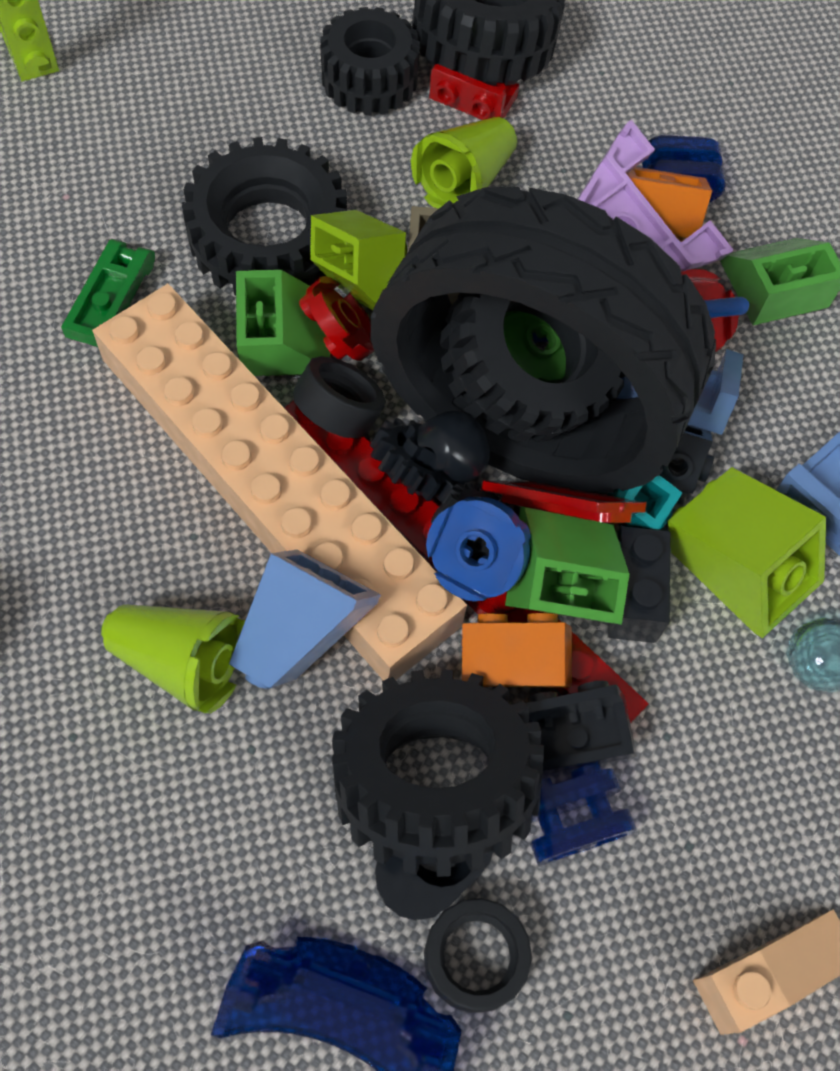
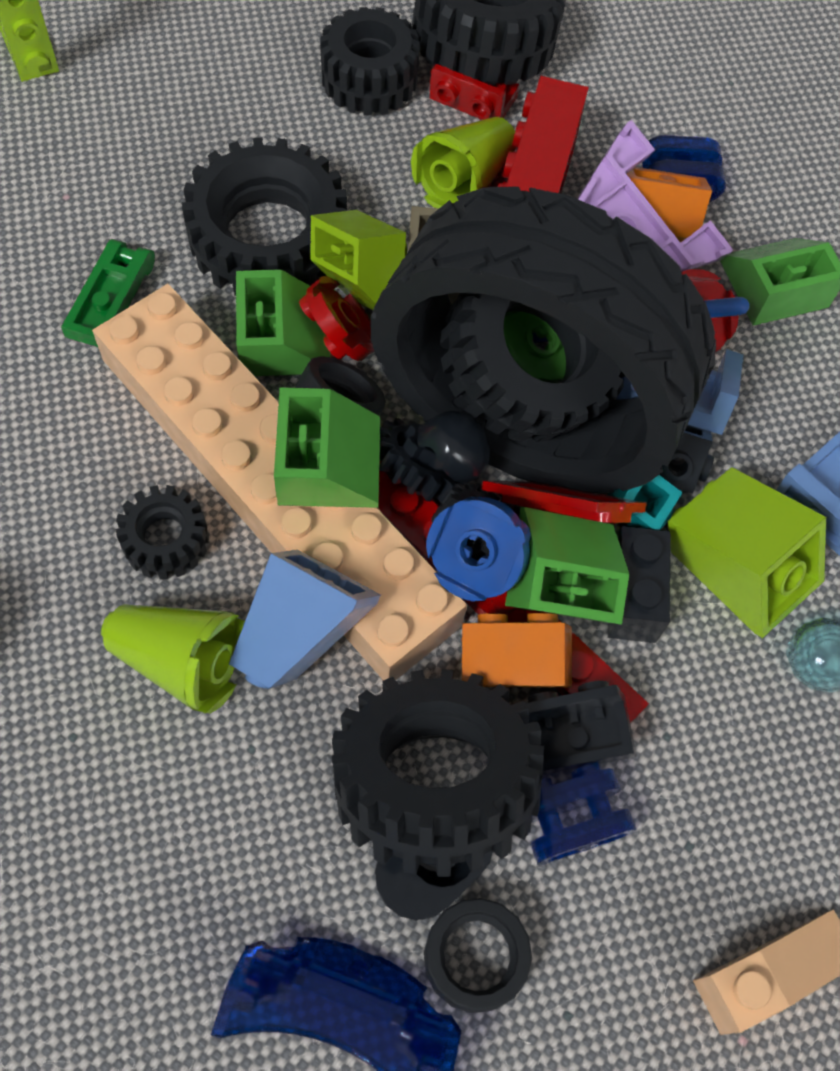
none -> black tyre [115,485,209,580]
none -> bright green slope [274,387,380,508]
none -> red brick [498,75,589,194]

